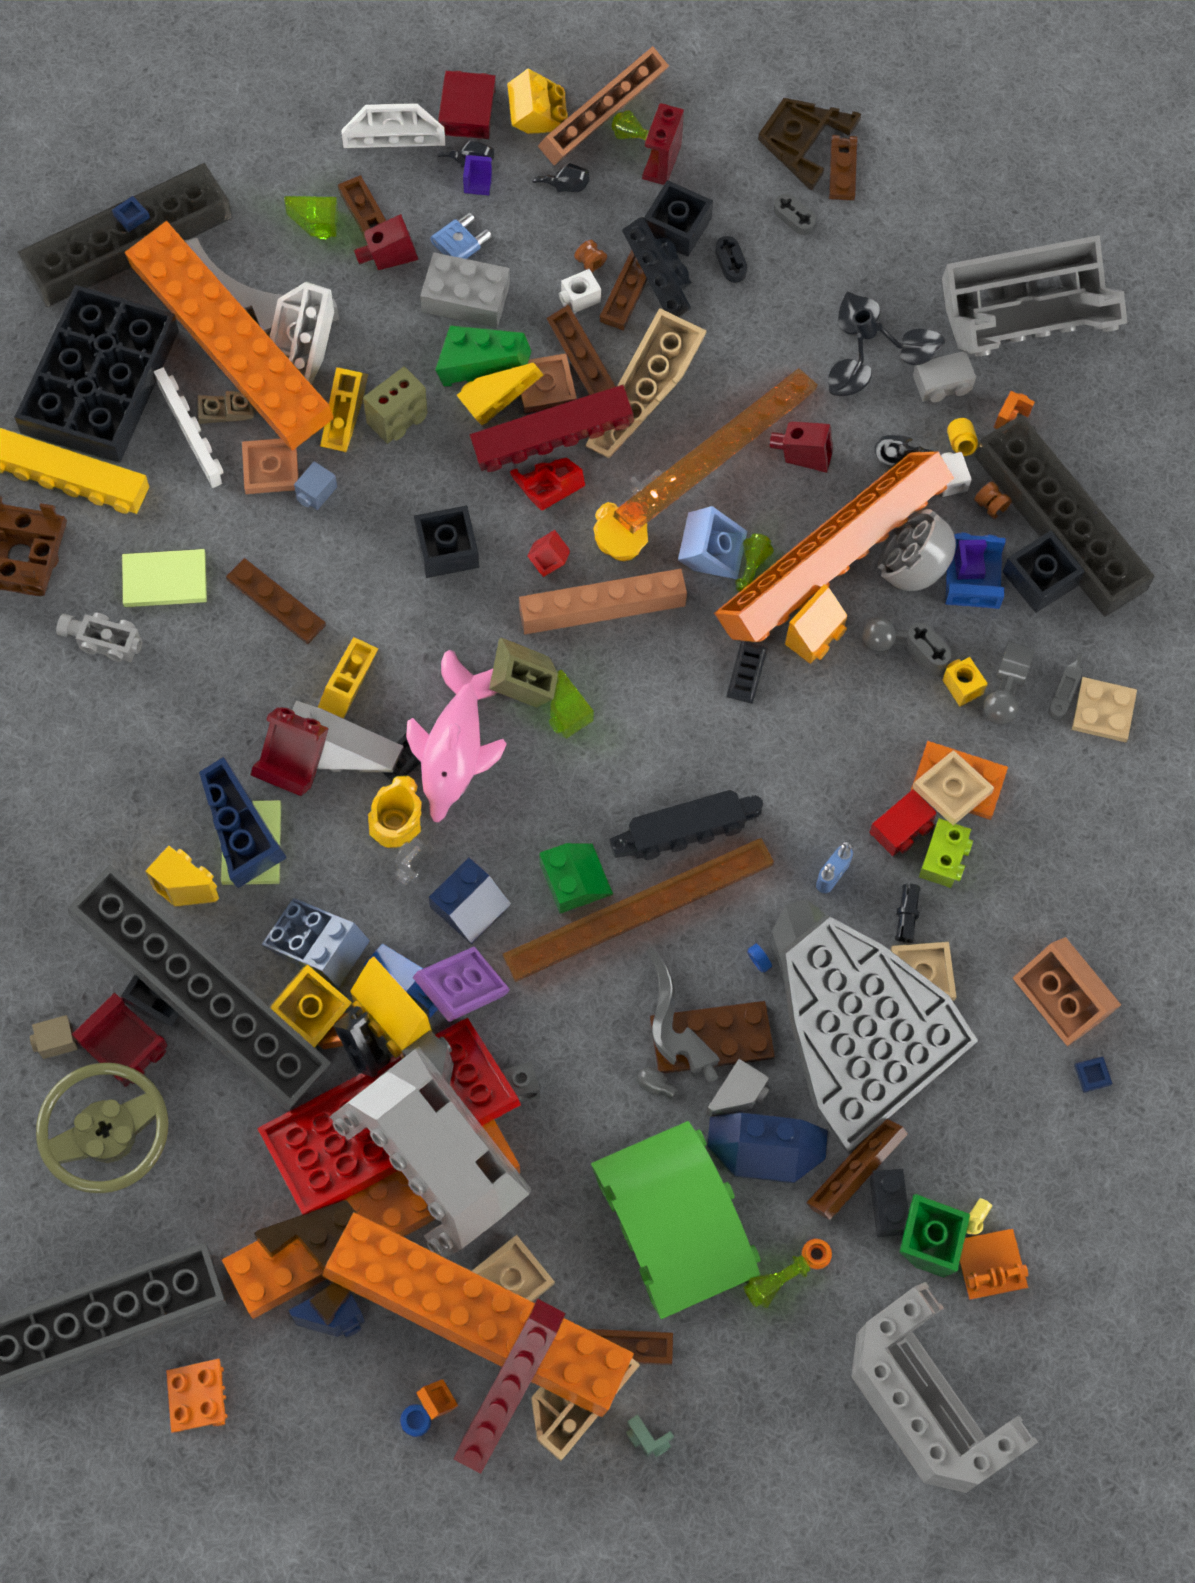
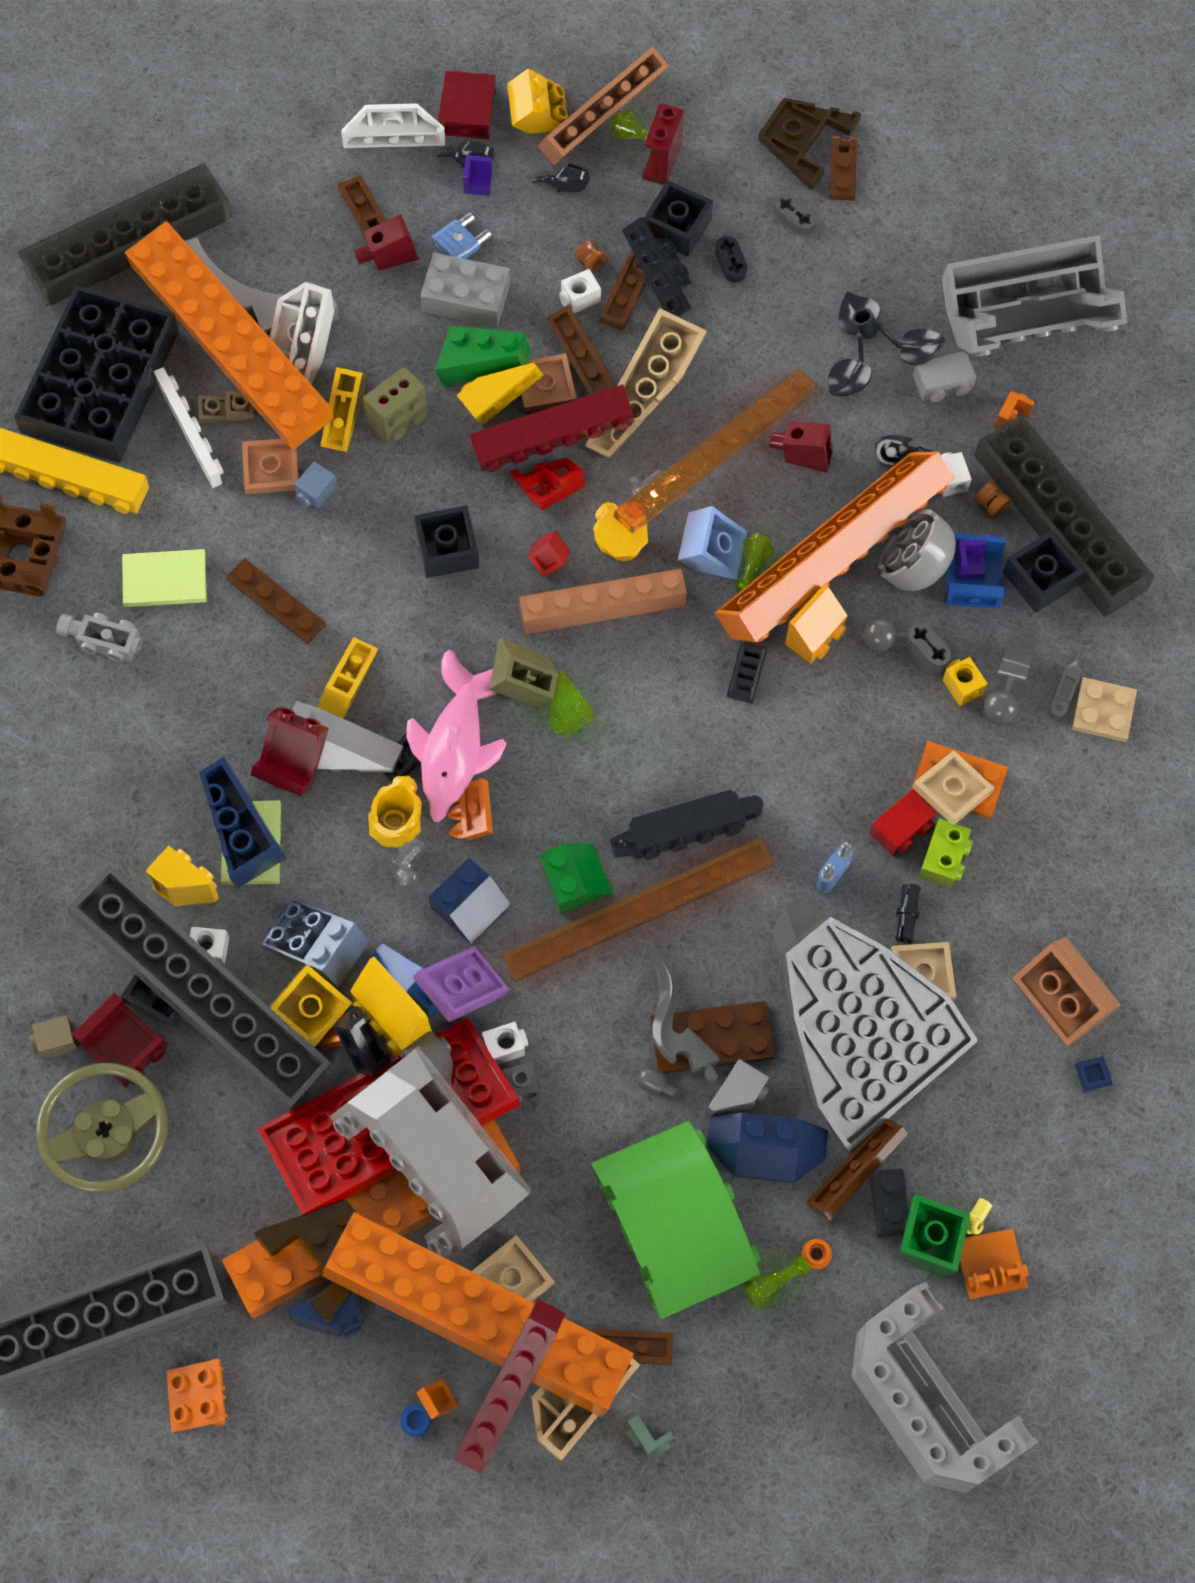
dark blue tile [112,196,150,232] -> none
clear neon green slope [284,196,338,239] -> none
blue tile [747,943,773,973] -> none
yellow brick [947,418,978,456] -> none
none -> white brick [190,927,229,966]
none -> orange plate [447,778,493,841]
none -> white brick [482,1022,529,1065]

